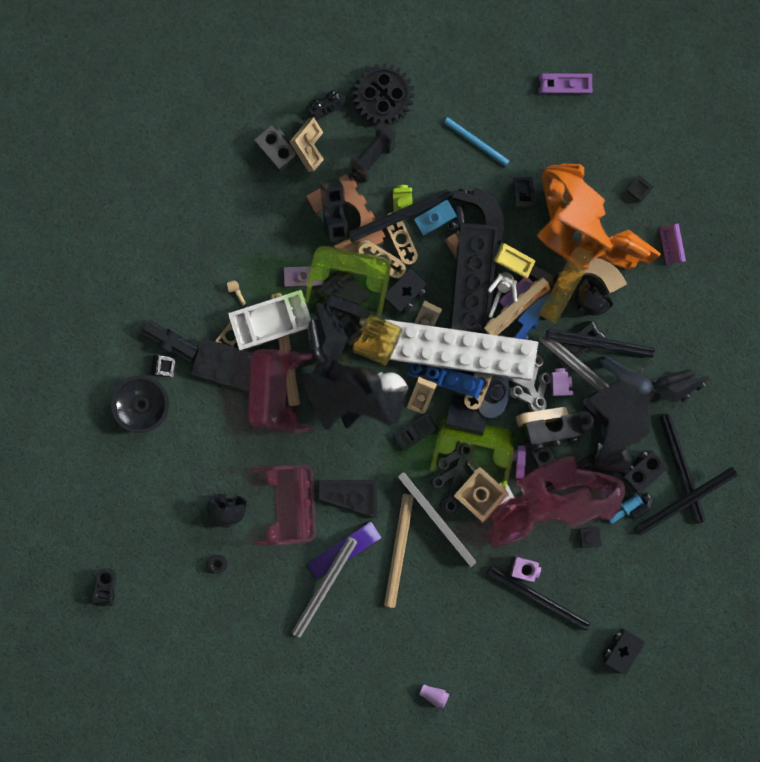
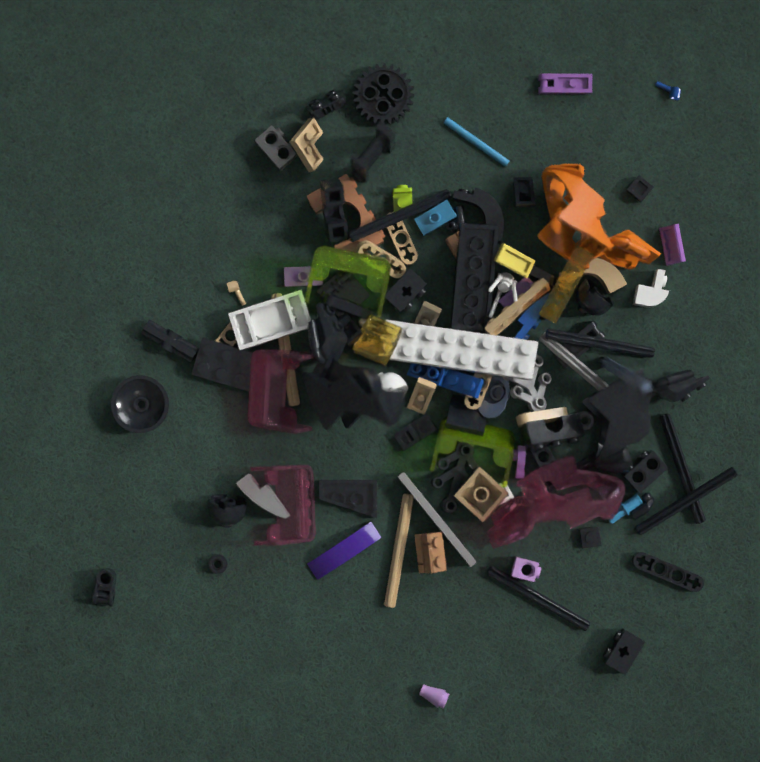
black slope [151,355,176,377] -> none
light grey axle [292,537,357,638] -> none
lavender brick [551,368,573,396] -> none
none -> light grey slope [236,474,291,518]
none -> medium nougat brick [415,532,446,573]
none -> white brick [632,269,669,307]
none -> black beam [632,552,704,592]
none -> blue hand [656,81,681,100]

